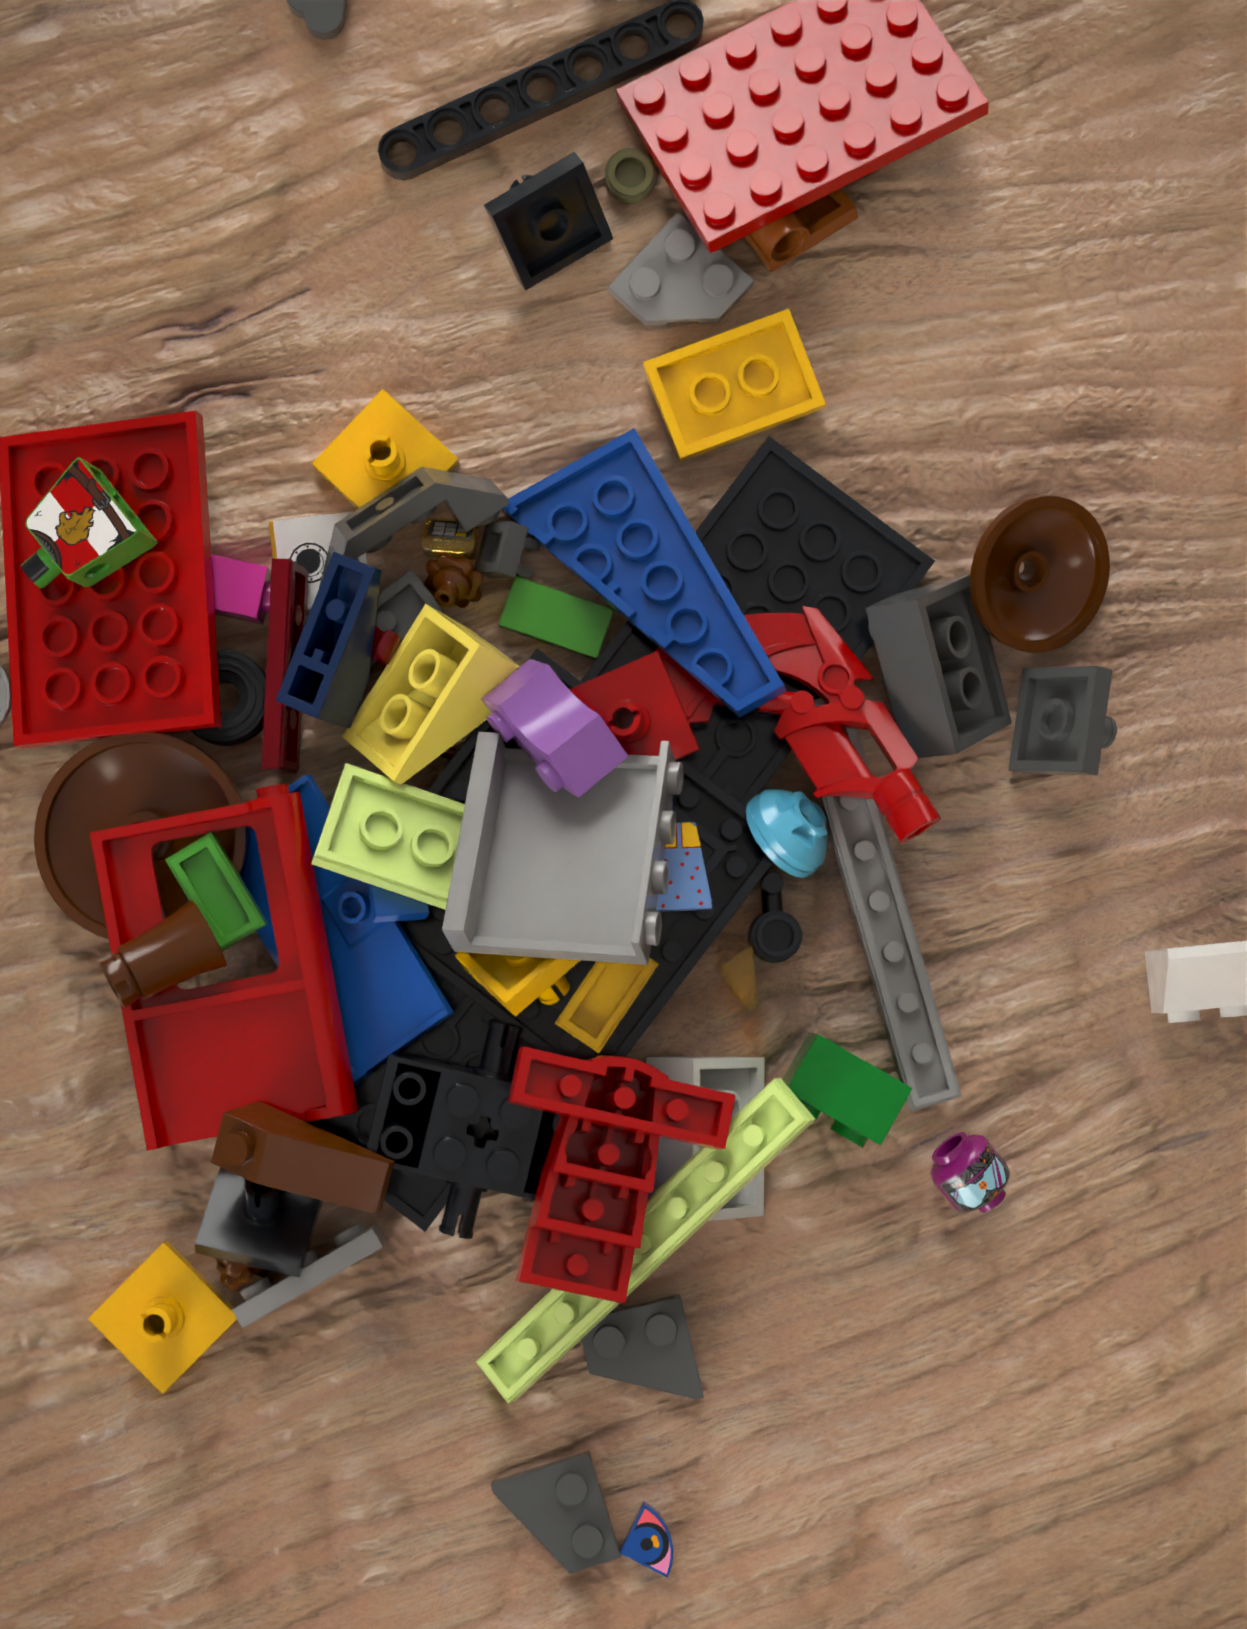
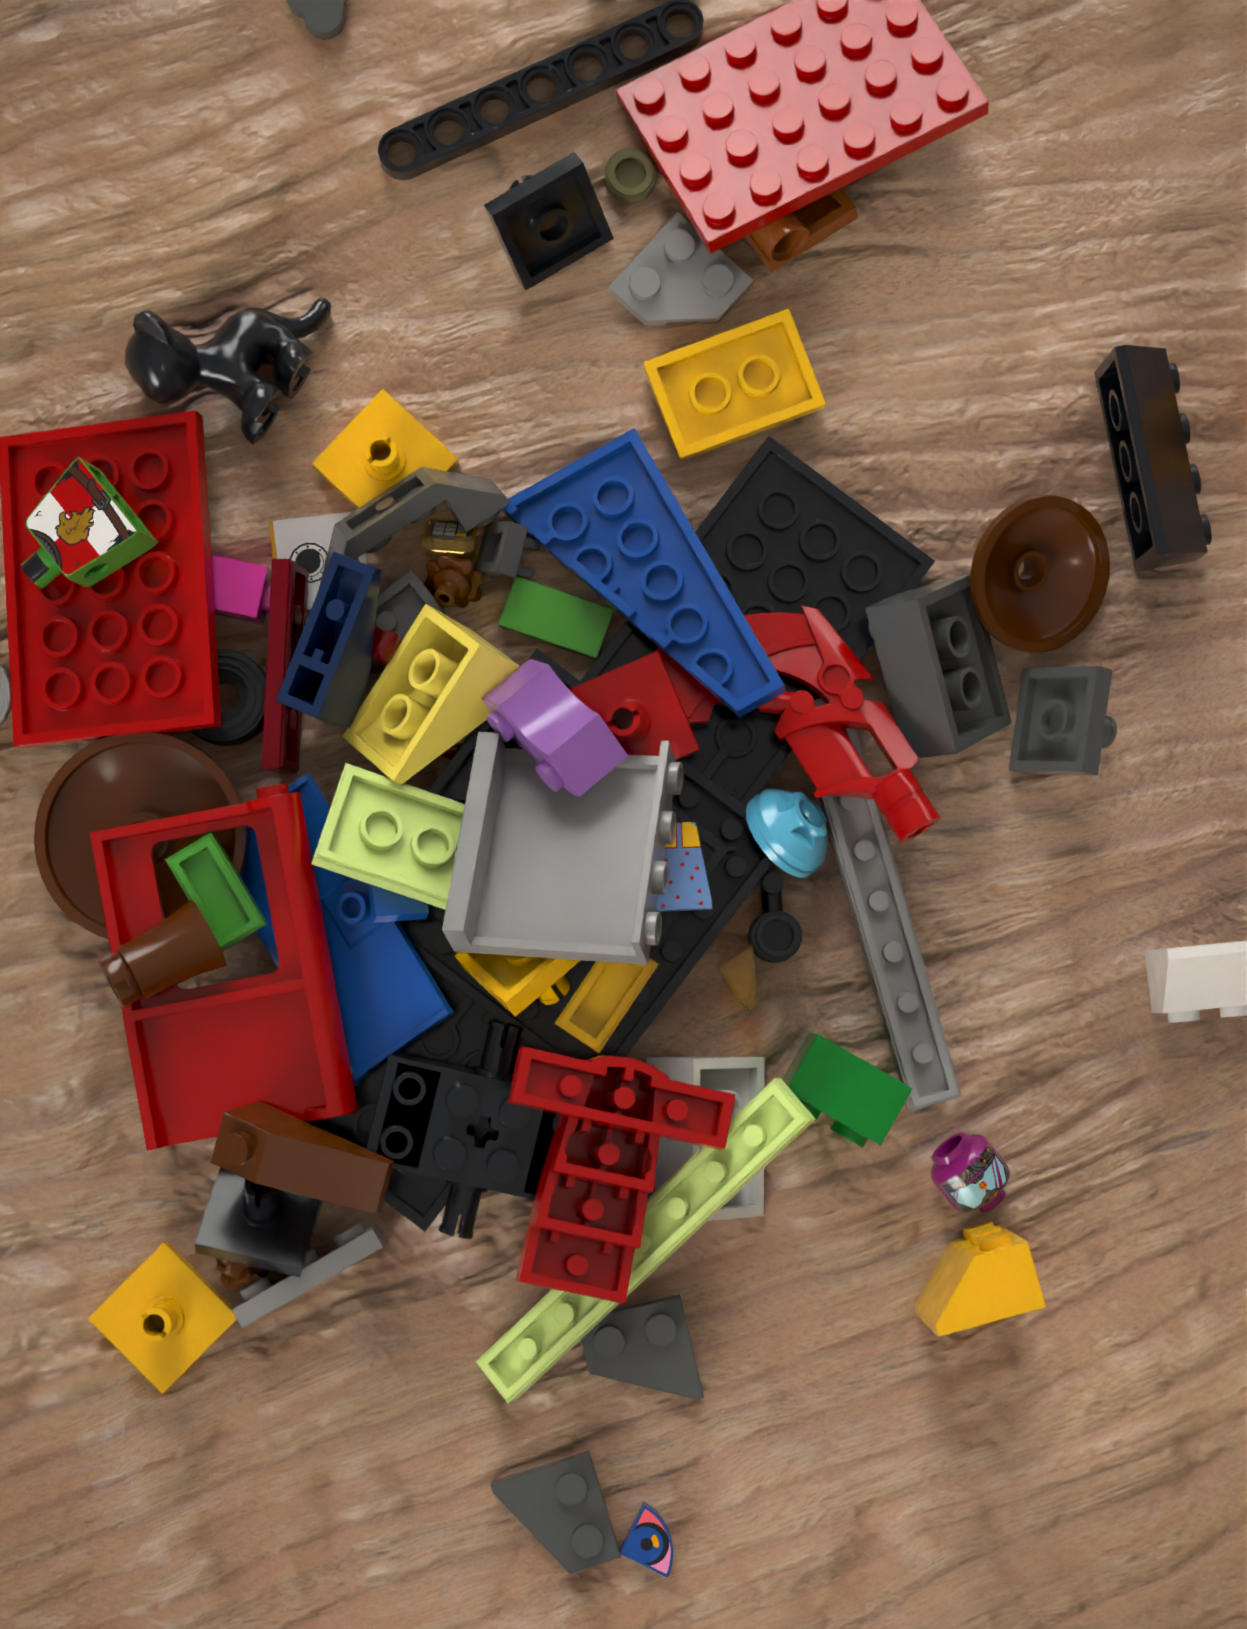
none -> black animal [125,297,332,445]
none -> yellow slope [915,1221,1046,1337]
none -> black slope [1094,345,1212,572]

